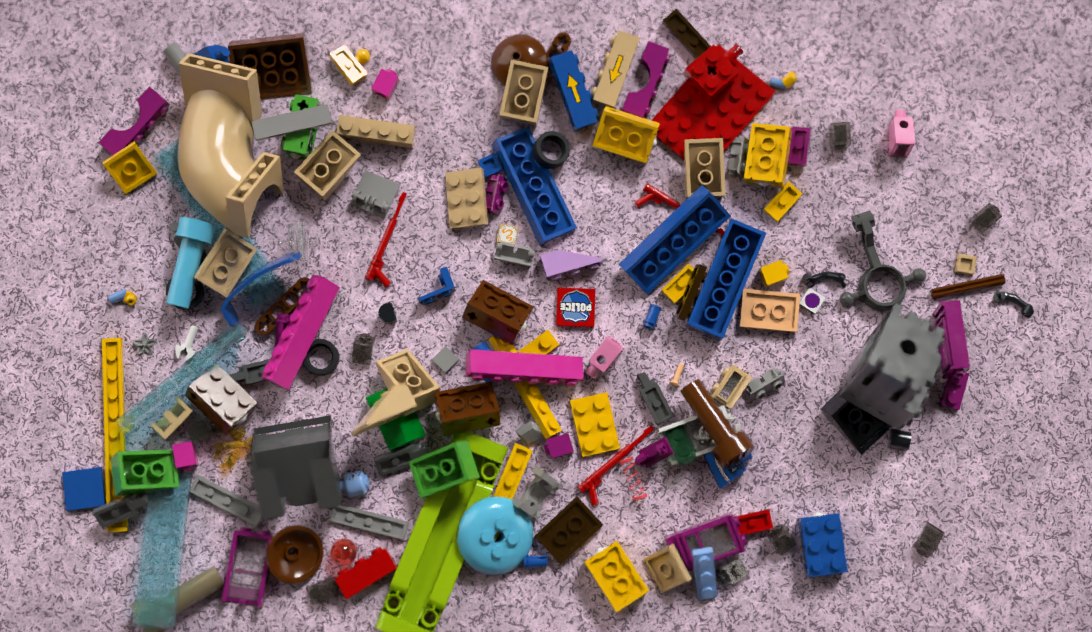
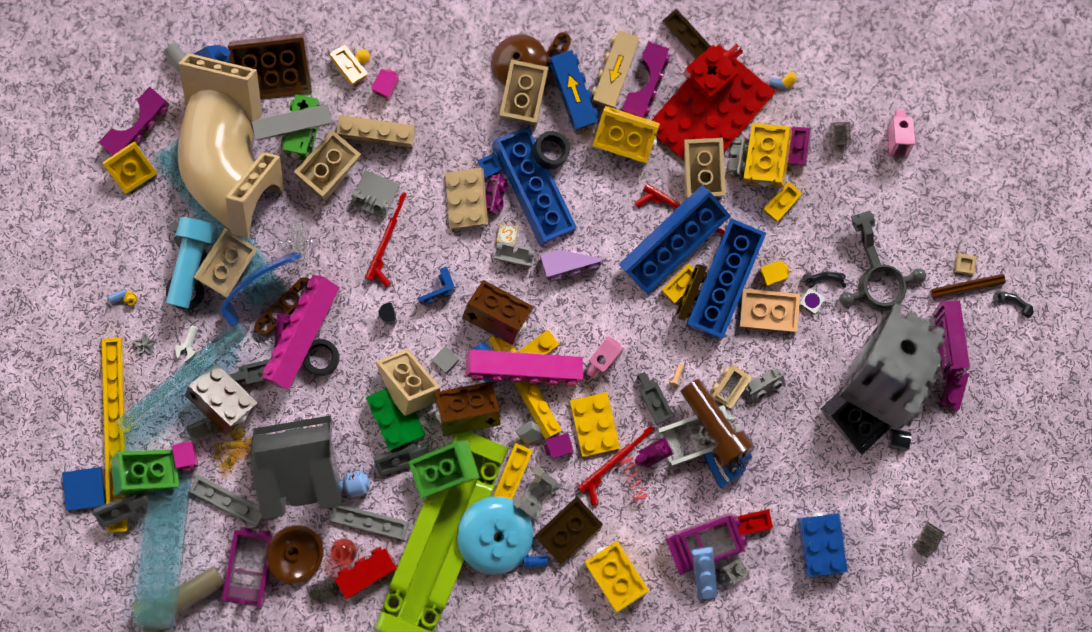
tan window [150,396,193,439] -> none
clear smoke bracket [351,333,376,365] -> none
tan slope [351,384,417,437] -> none
tile [556,287,596,327] -> none
blue pin [643,304,662,330] -> none
tan tile [644,544,692,593] -> none
clear green plate [665,425,698,467] -> none
clear smoke bracket [767,525,797,556] -> none
clear smoke brick [969,202,1002,234] -> none

